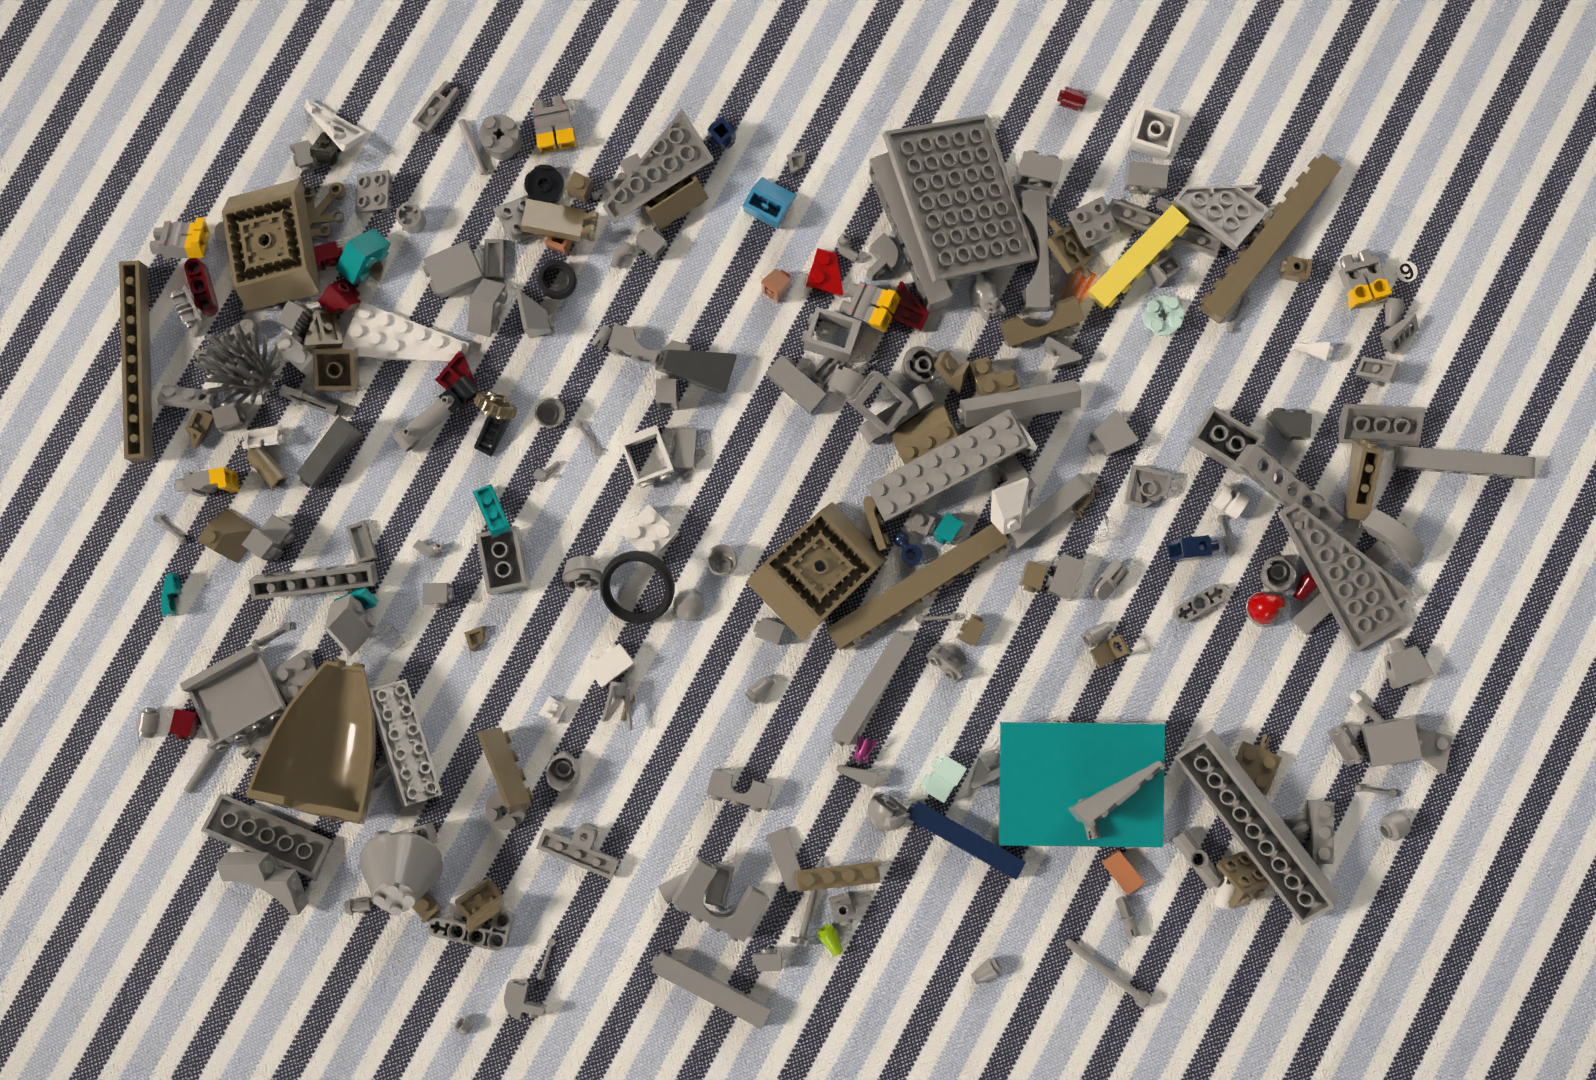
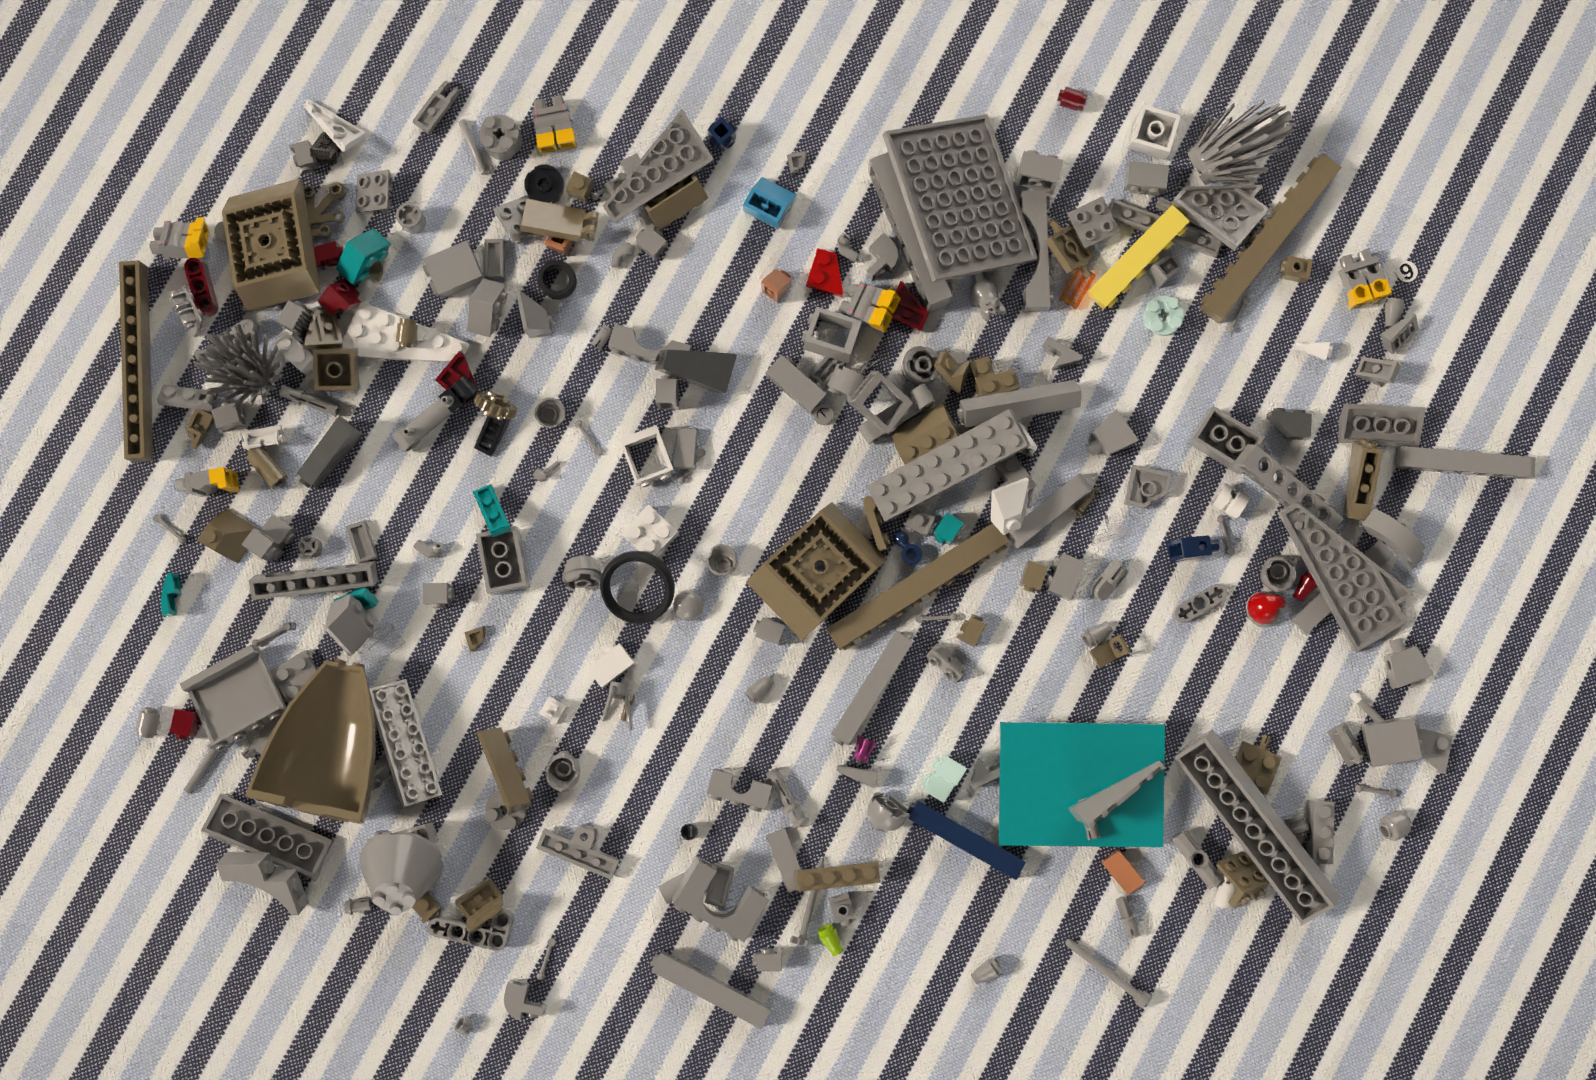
dark tan arch [998,296,1084,348] -> none
none -> light grey wheel [298,536,322,557]
none -> dark tan brick [396,318,418,348]
none -> black hinge [681,823,698,840]
none -> light grey pin [766,767,809,828]
none -> light grey tile [813,405,833,425]
none -> light grey plant [1187,100,1296,185]

